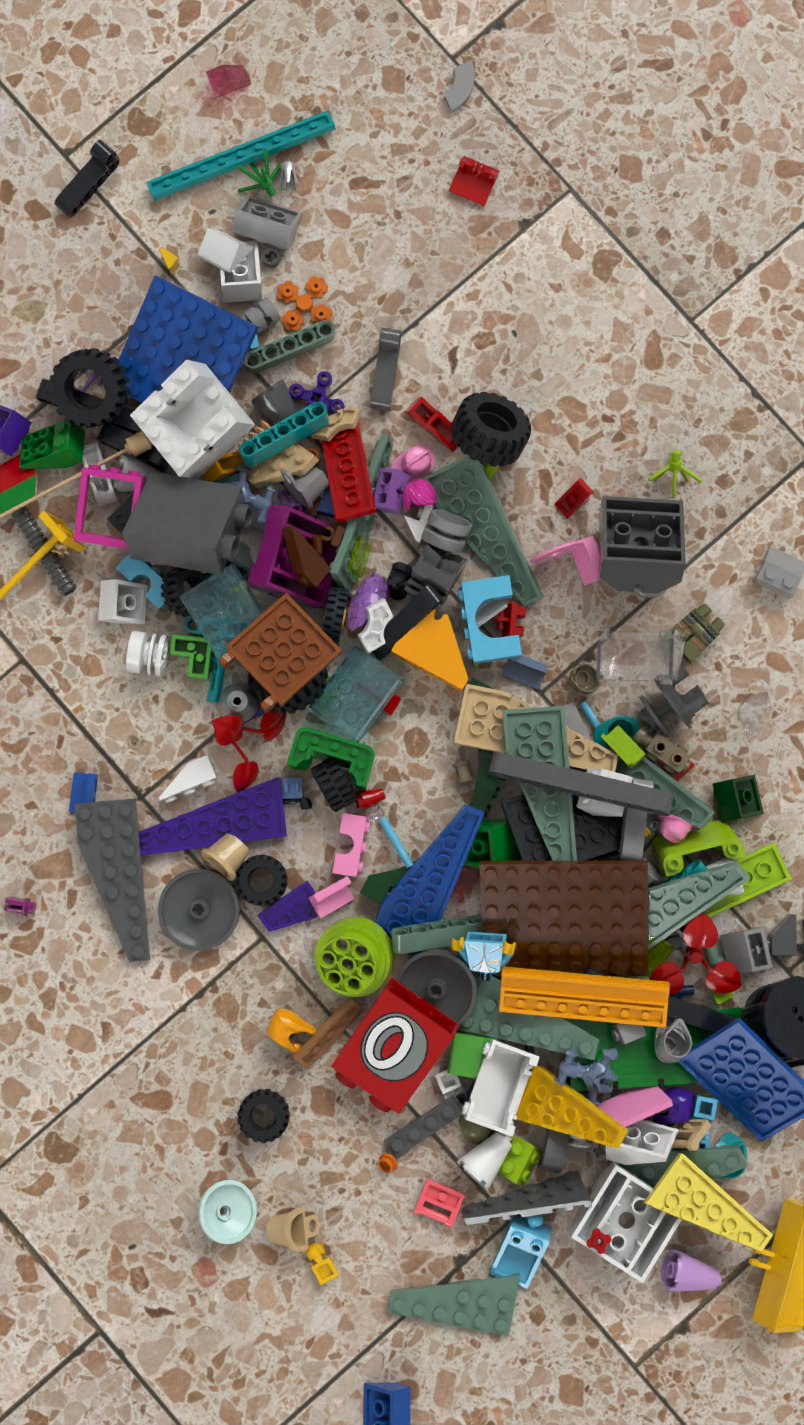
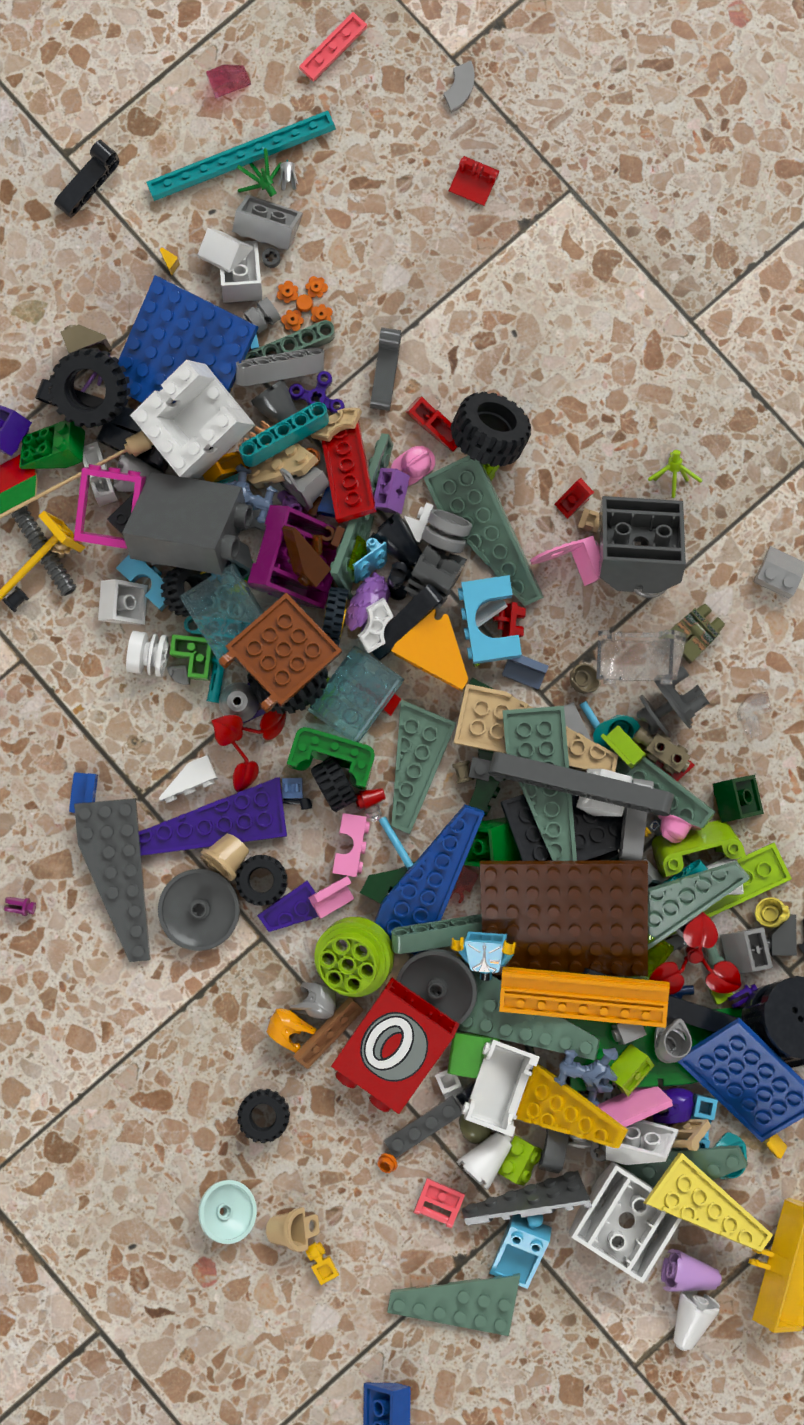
dark pink hair [402,479,437,511] -> none
red plate [586,1228,611,1254] -> none
none -> black bush [2,586,29,612]
none -> dark tan slope [60,325,112,353]
none -> light grey tile [167,664,190,685]
none -> light grey beam [236,347,324,386]
none -> light grey helmet [289,982,336,1019]
none -> coral plate [299,12,367,82]
none -> medium azure hinge [353,538,387,584]
none -> black cone [369,512,422,567]
none -> sand green wing [391,700,456,834]
none -> dark grey plate [468,757,504,782]
none -> tan tile [577,508,599,534]
none -> lime panel [610,1044,654,1096]
none -> white cone [673,1291,720,1351]
none -> dark purple arm [728,984,757,1009]
none -> light yellow piece [755,897,790,928]
none -> yellow slope [763,1134,787,1159]

